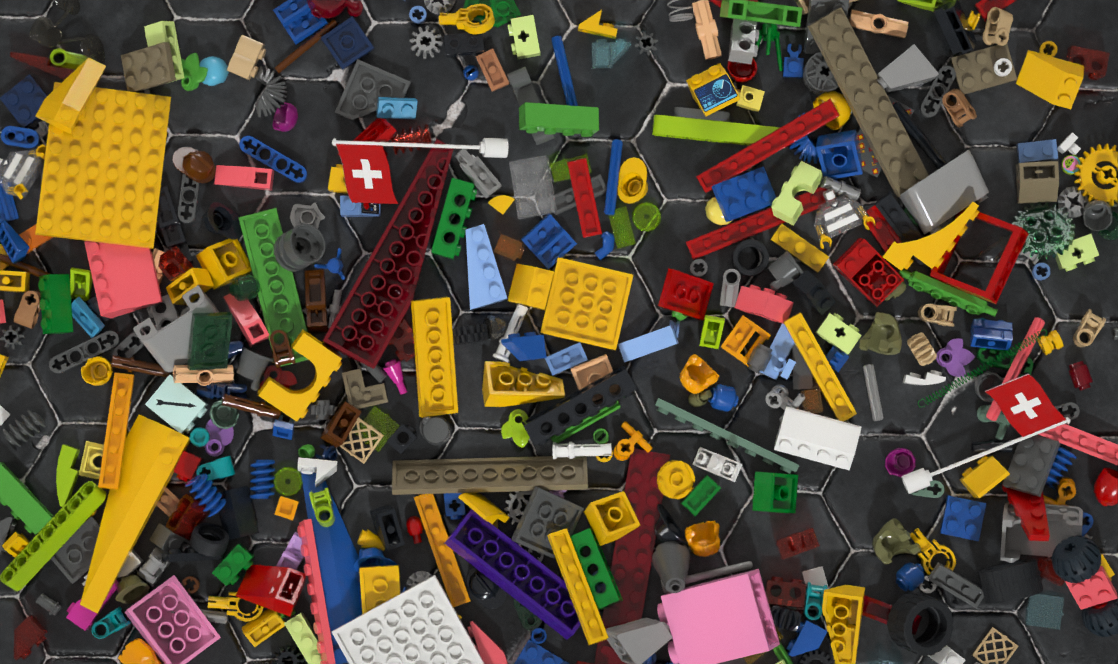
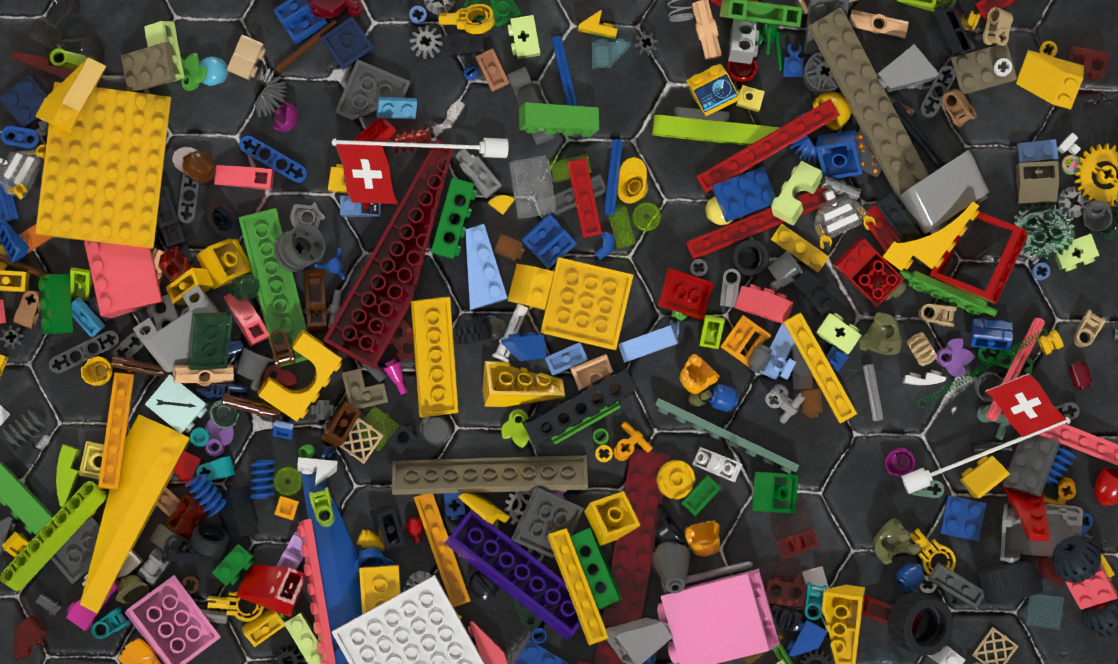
white pin [552,442,612,459] -> none
white slope [774,406,861,470] -> none

